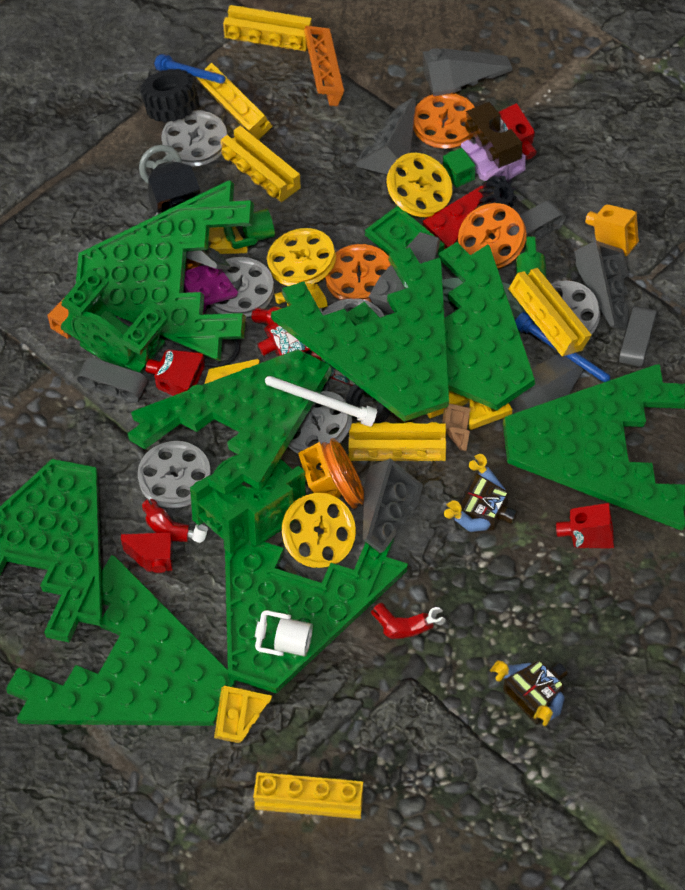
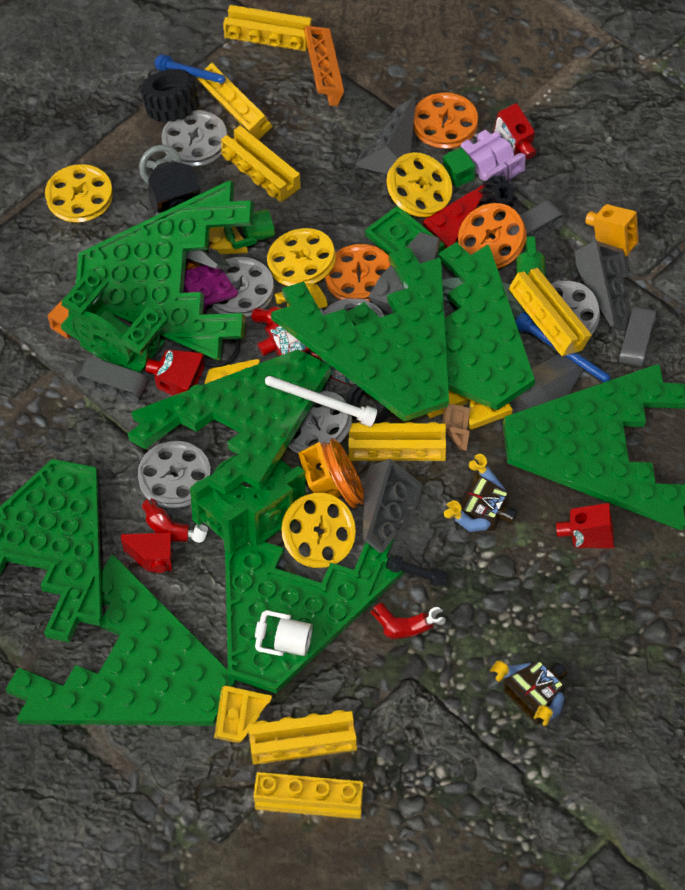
dark grey wedge [423,48,512,96] -> none
dark brown arch [465,101,522,168] -> none
none -> yellow wedge [45,164,113,222]
none -> yellow brick [248,710,357,765]
none -> black bar [386,554,447,587]

